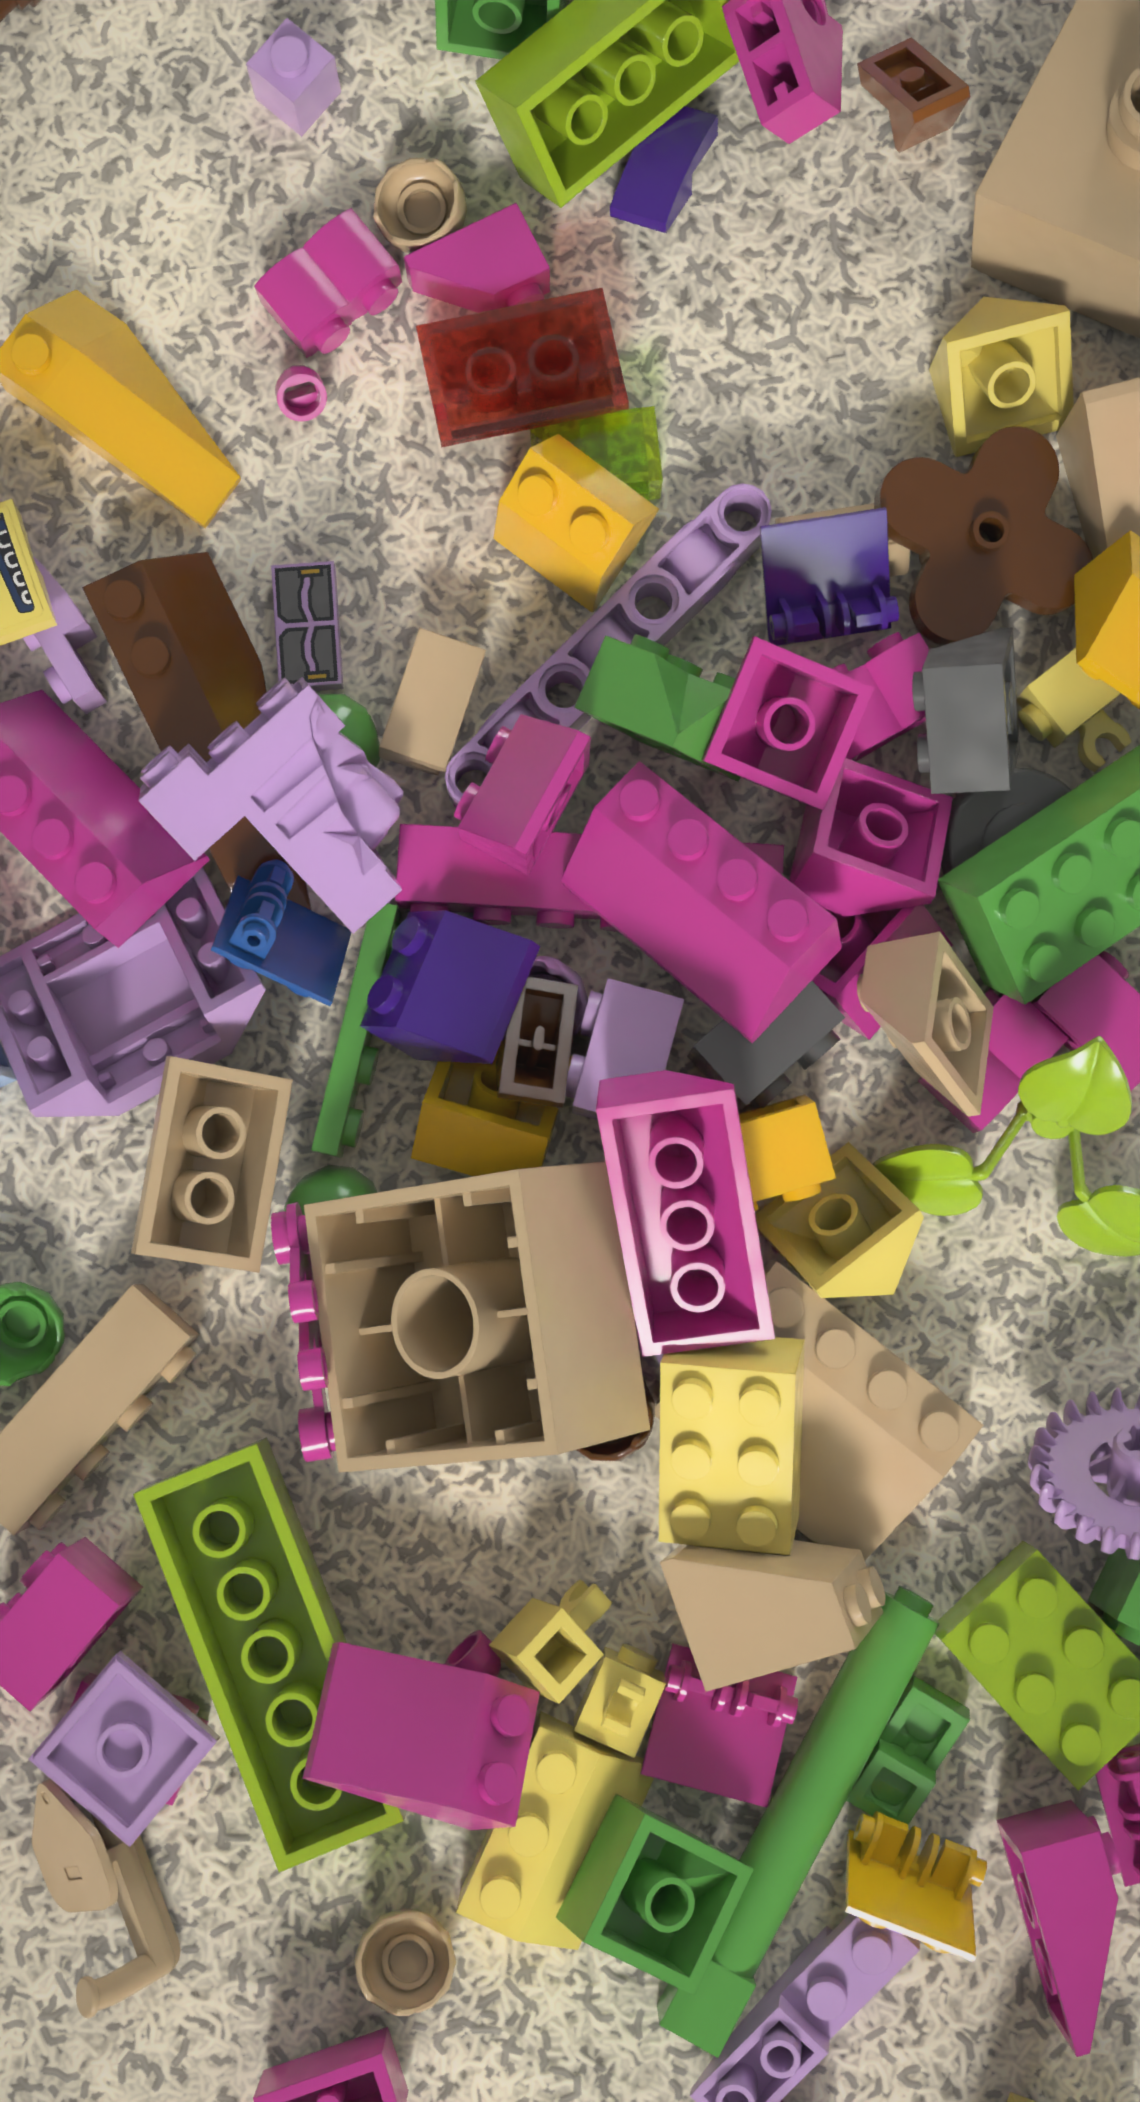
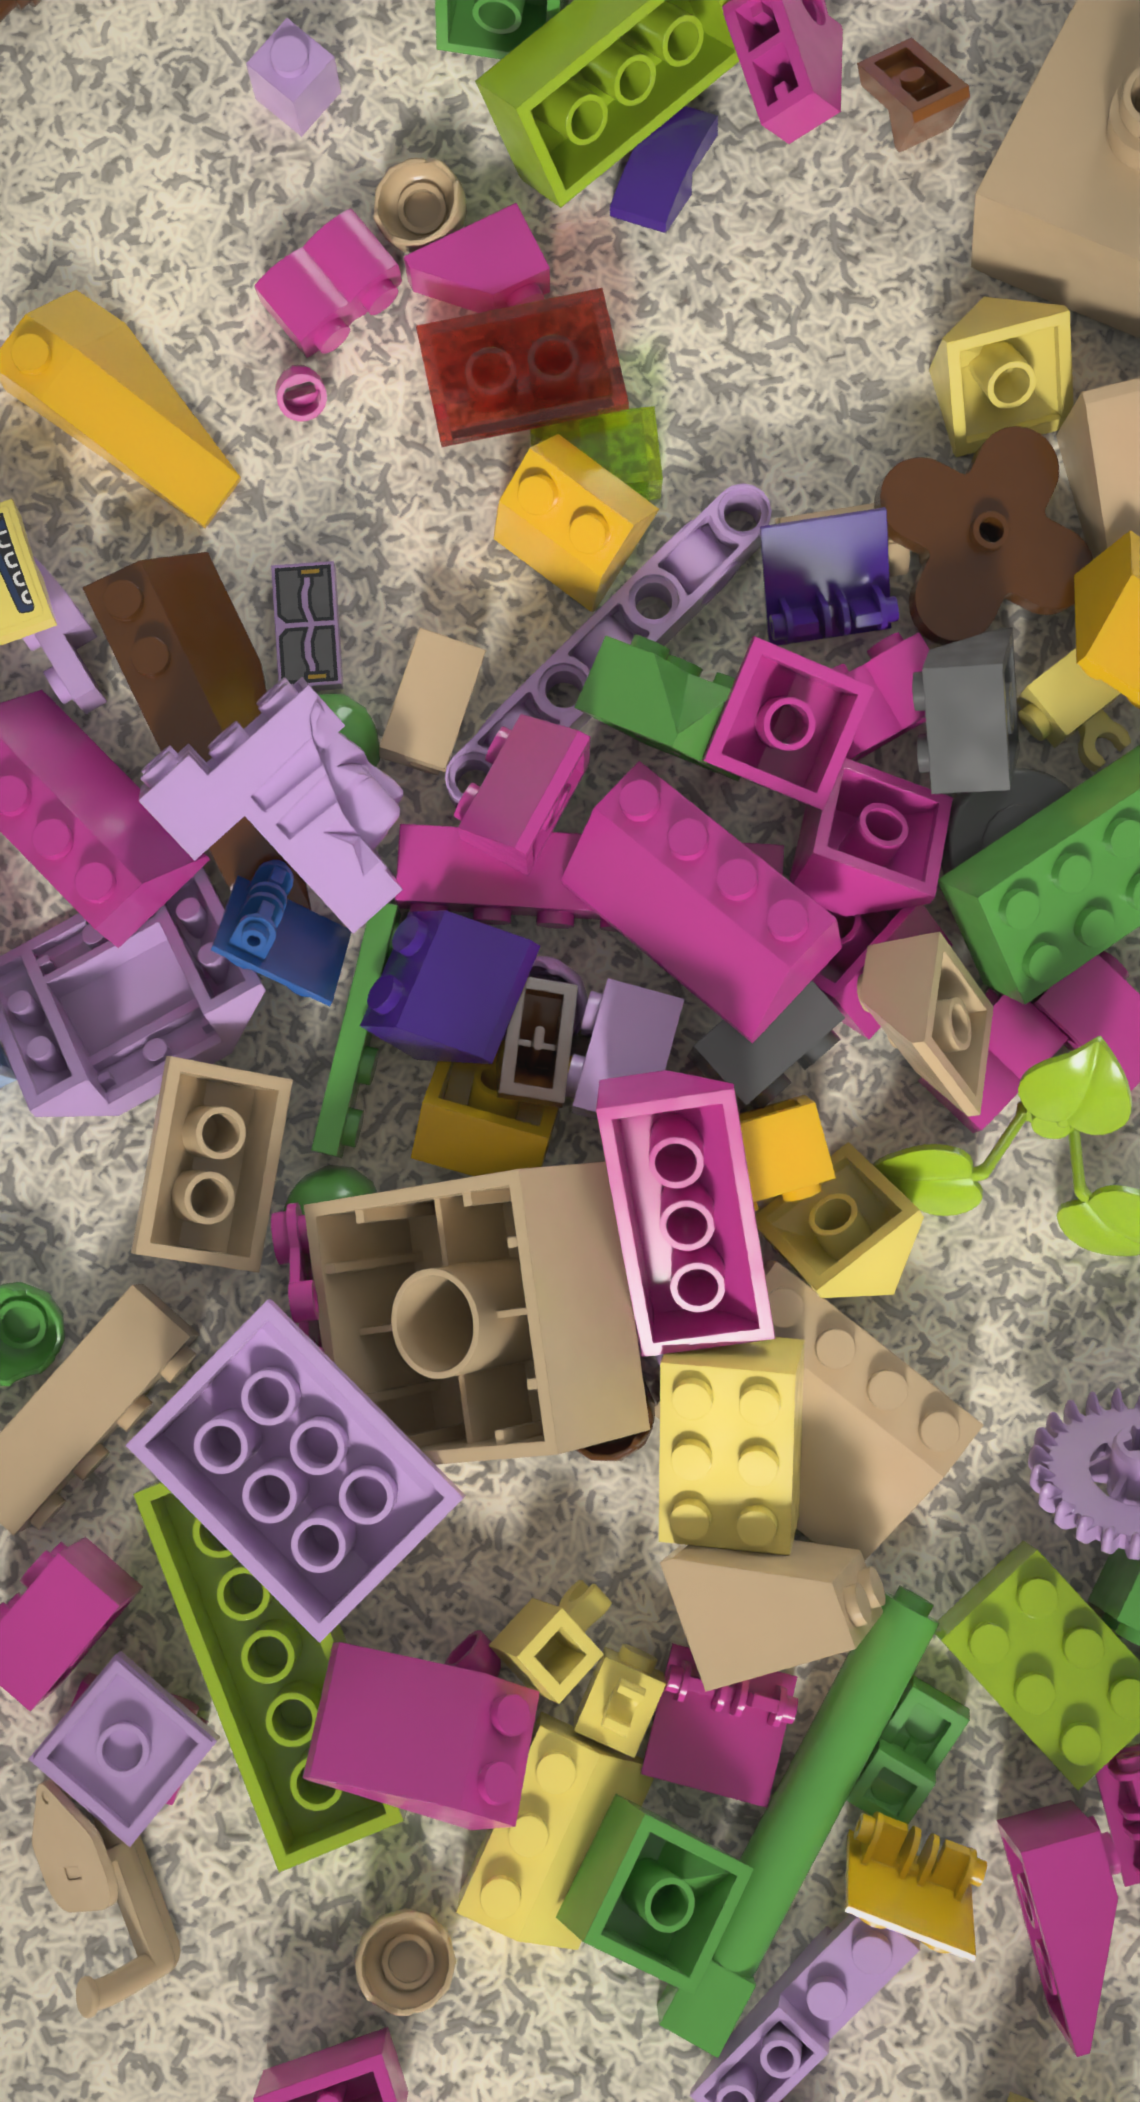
none -> lavender slope [125,1299,466,1643]

